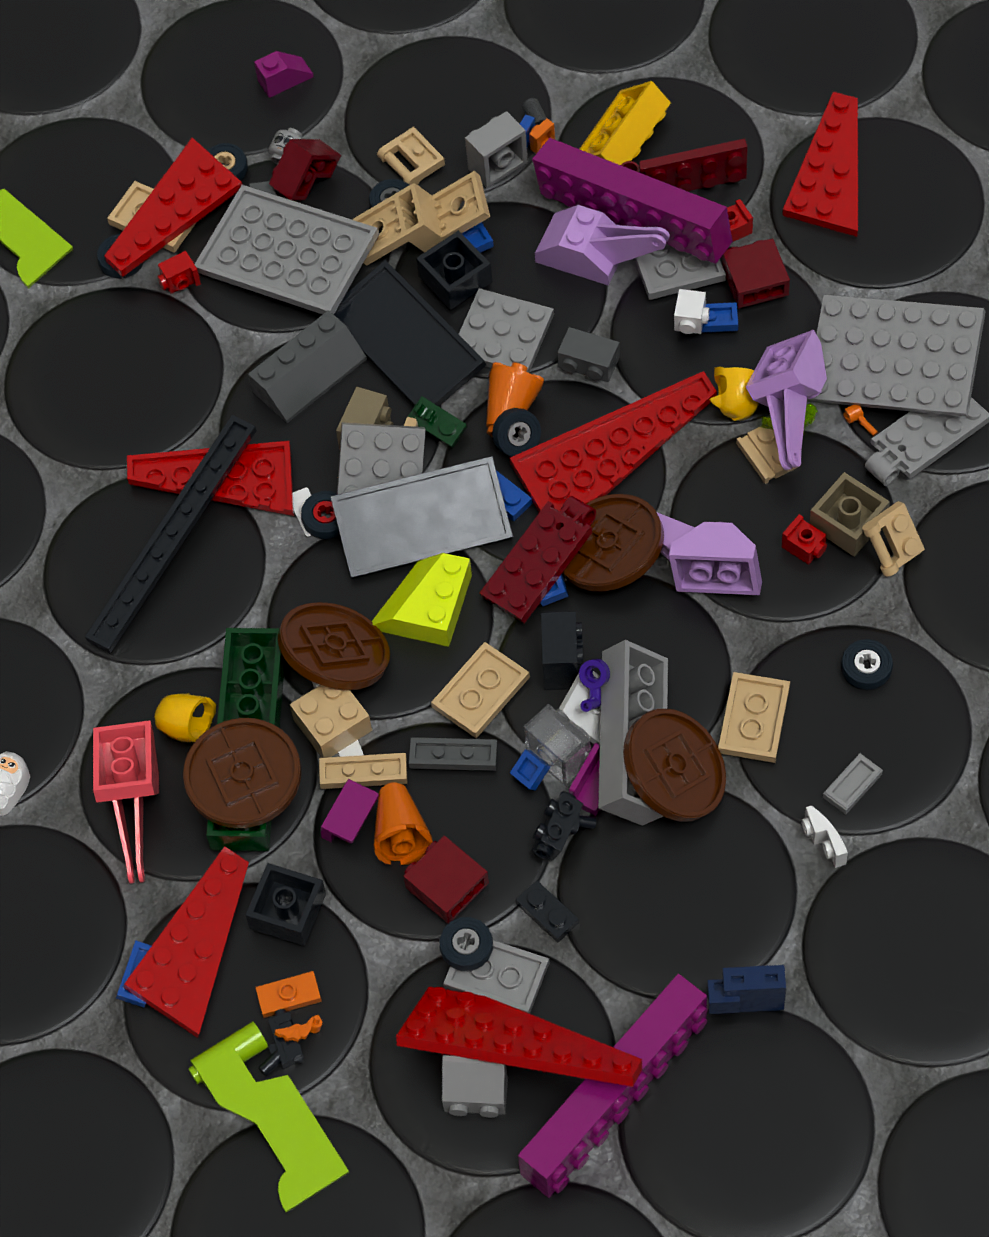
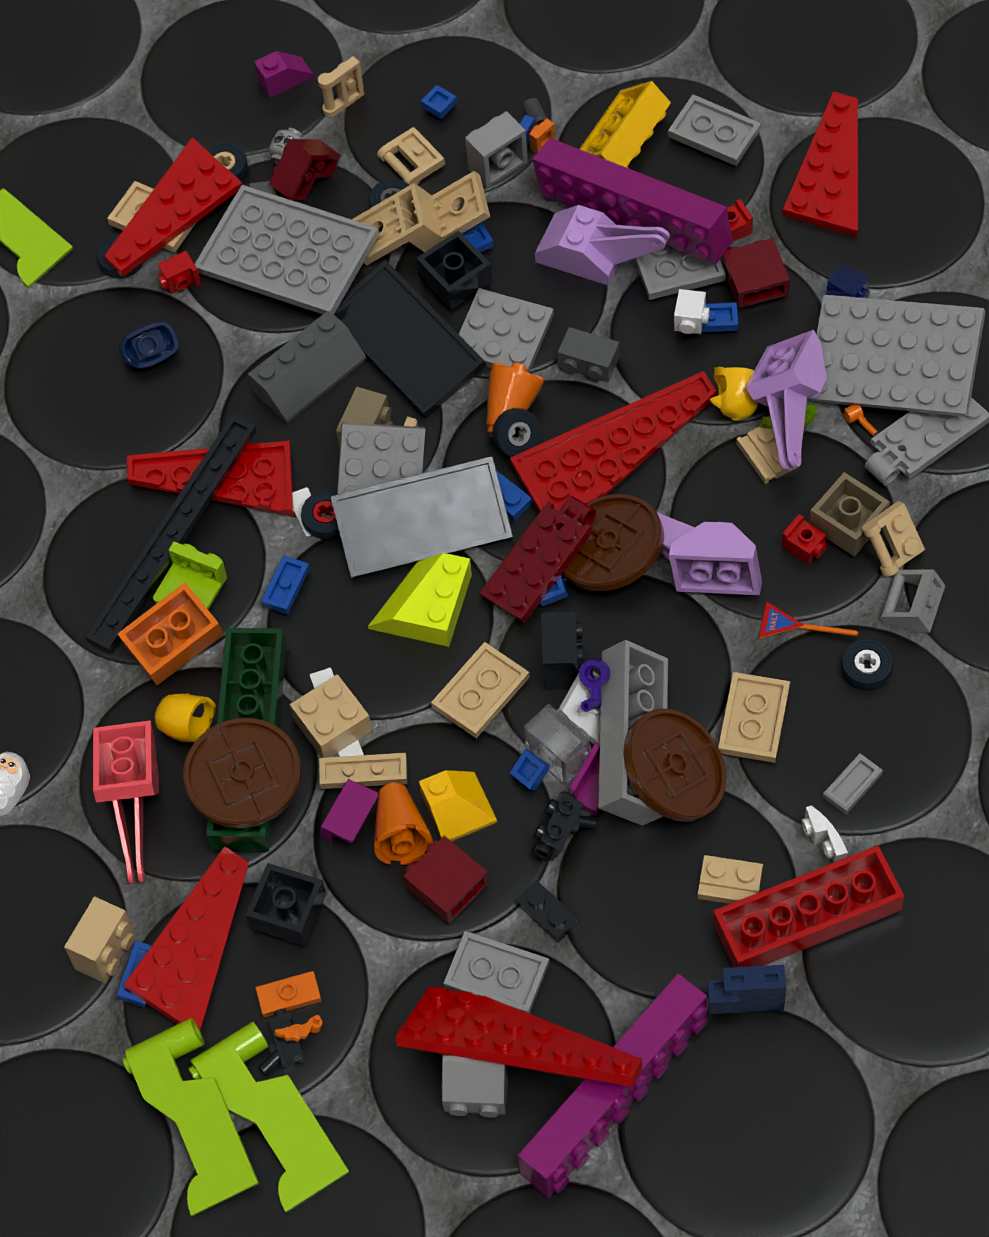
reddish brown plate [278,602,390,690] -> none
dark green plate [408,396,467,449] -> none
dark grey plate [409,737,498,771] -> none
black bush [439,917,493,971] -> none
dark red hinge [621,138,748,192] -> none
none -> tan brick [64,896,135,984]
none -> orange brick [118,582,224,685]
none -> dark blue piece [119,322,179,368]
none -> lime door [123,1018,259,1216]
none -> lime bracket [153,542,227,610]
none -> blue plate [261,555,310,615]
none -> tan plate [318,56,364,117]
none -> yellow slope [419,770,497,841]
none -> blue plate [421,85,457,119]
none -> light grey plate [668,95,761,166]
none -> tan plate [697,855,763,904]
none -> red brick [713,845,904,967]
none -> piece [759,601,858,639]
none -> clear blue brick [826,263,870,298]
none -> light grey tile [880,569,945,633]

